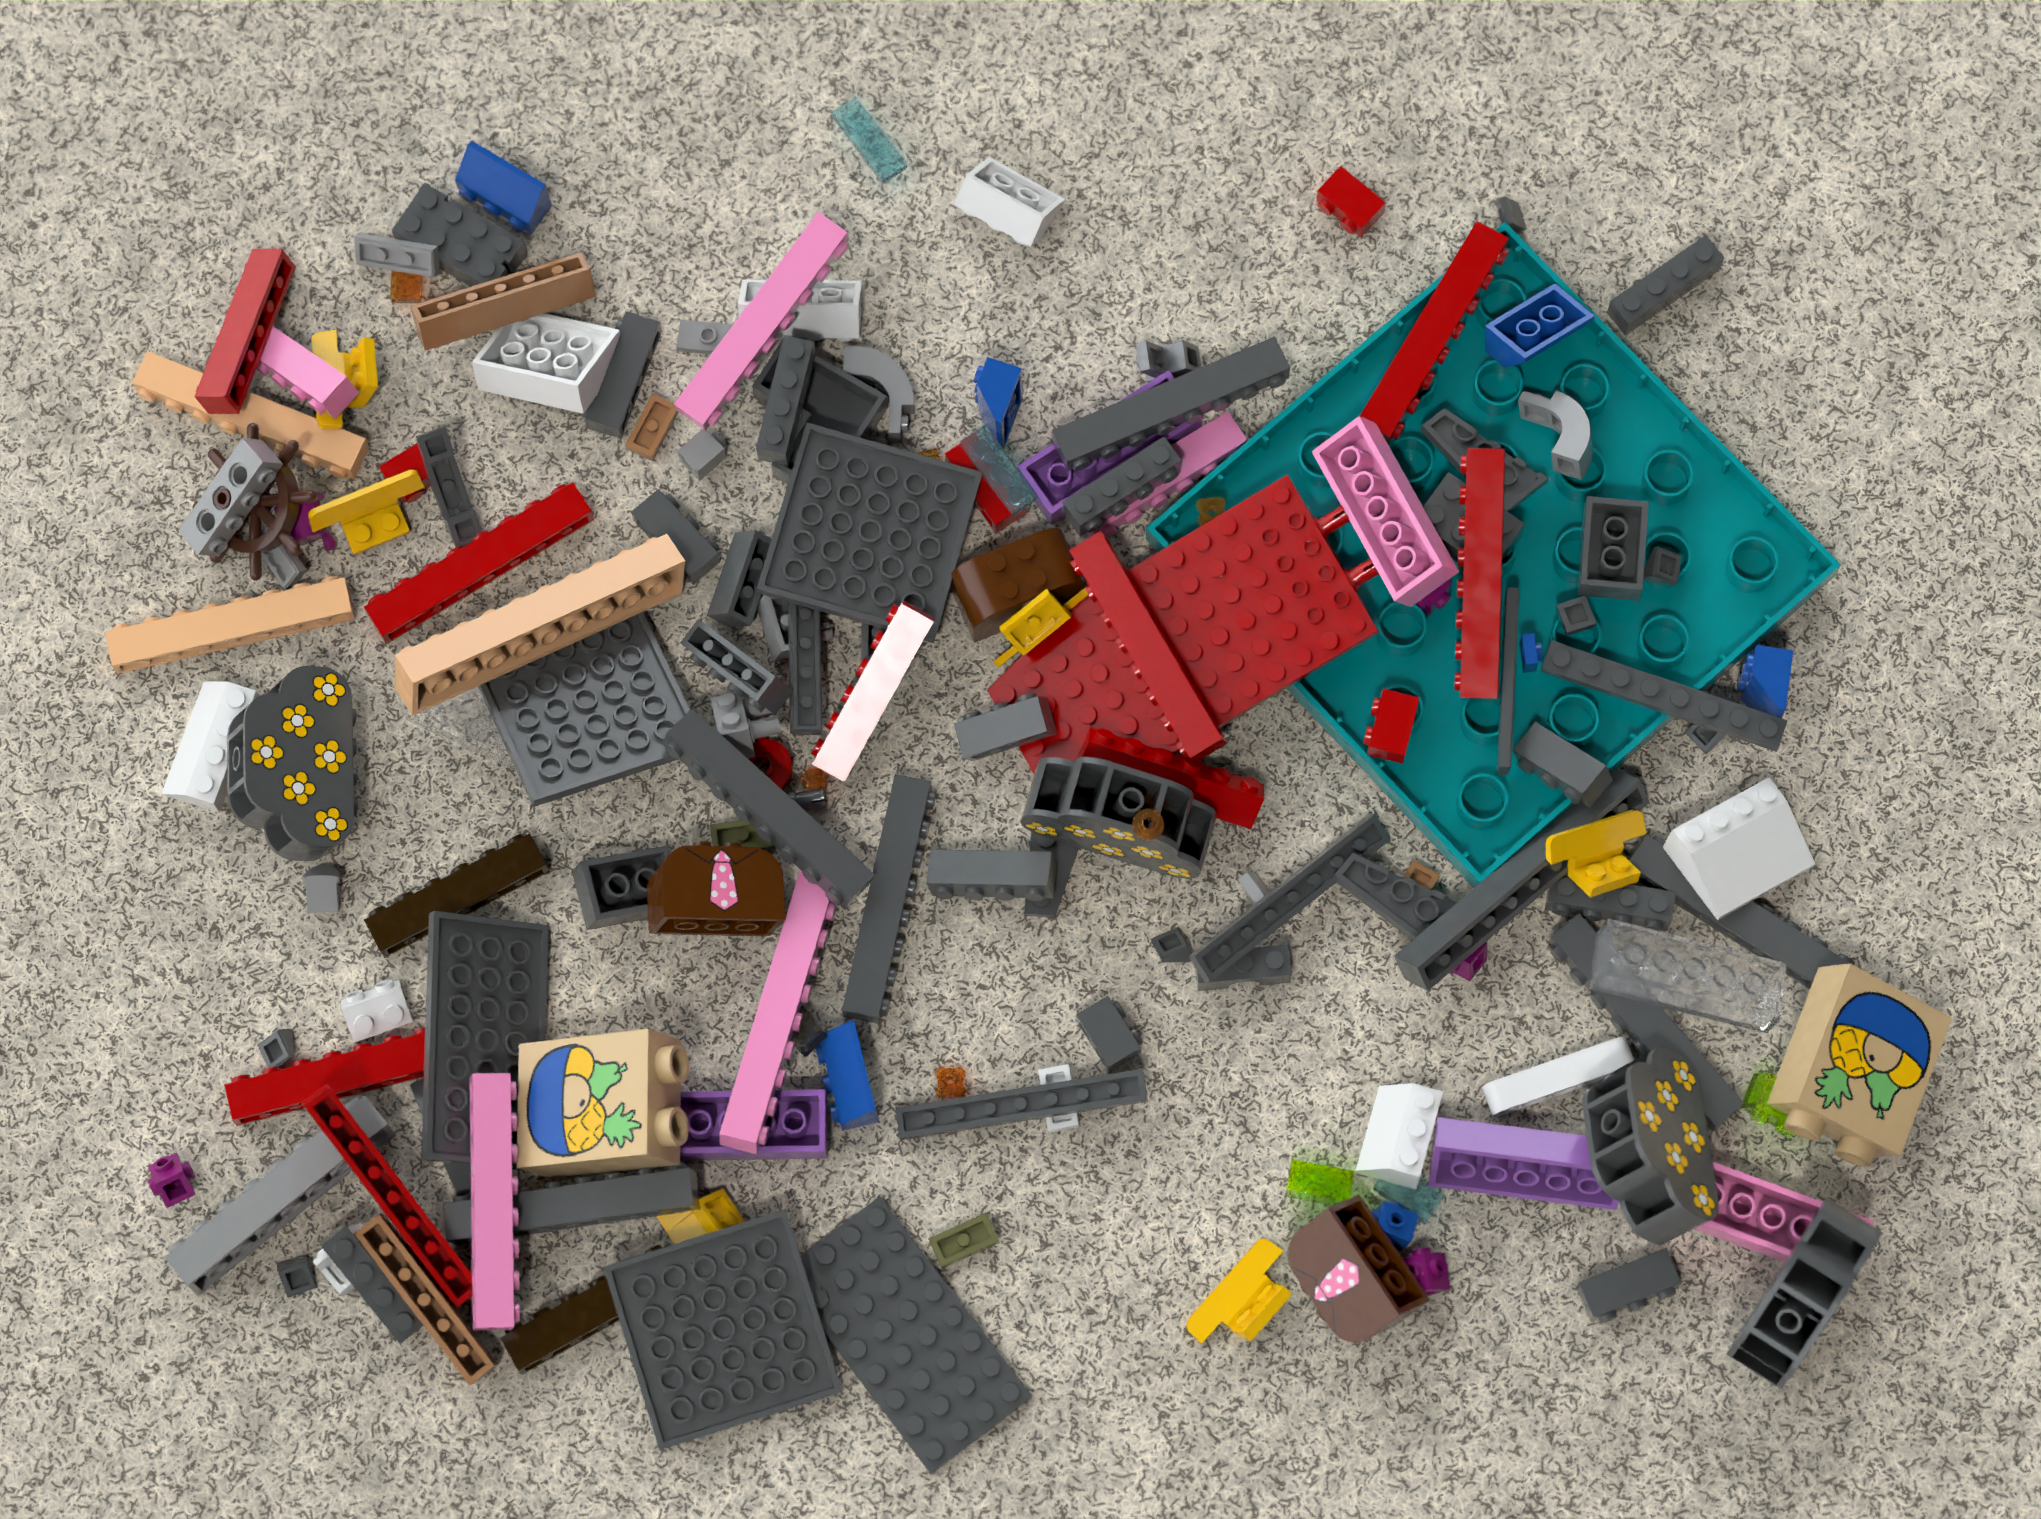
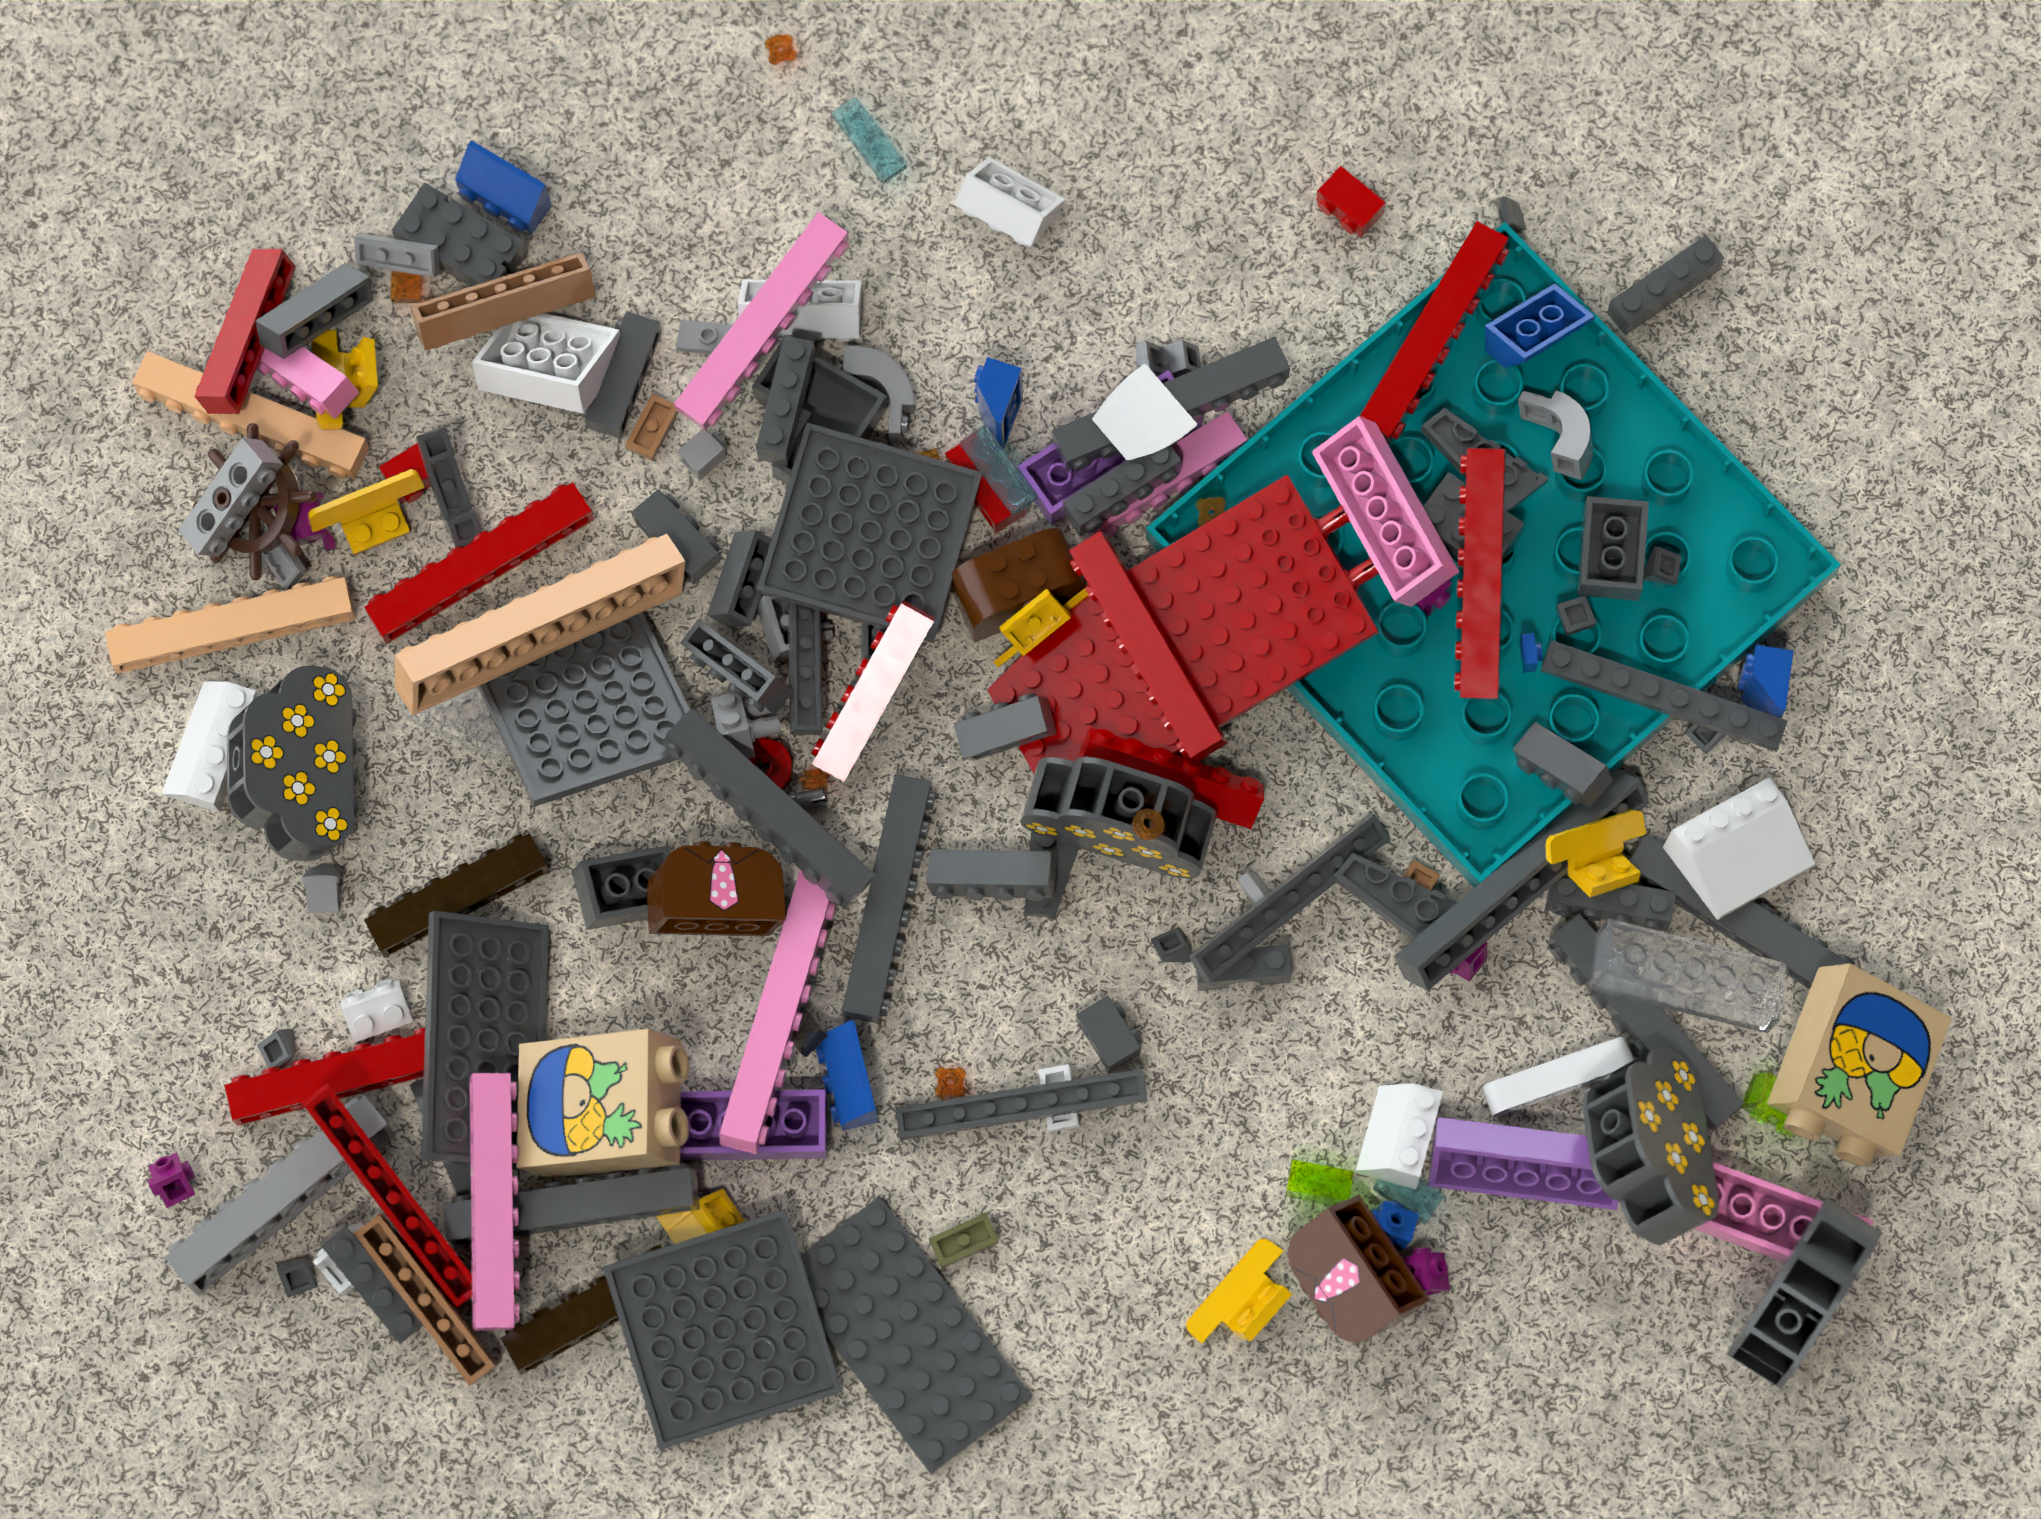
olive plate [710,820,776,850] -> none
red brick [1363,689,1419,764] -> none
dark grey tile [1496,587,1519,775] -> none
dark grey brick [1576,1248,1682,1324] -> none
none -> dark grey brick [255,263,373,359]
none -> clear orange plate [764,34,797,65]
none -> white sticker [1092,363,1197,460]

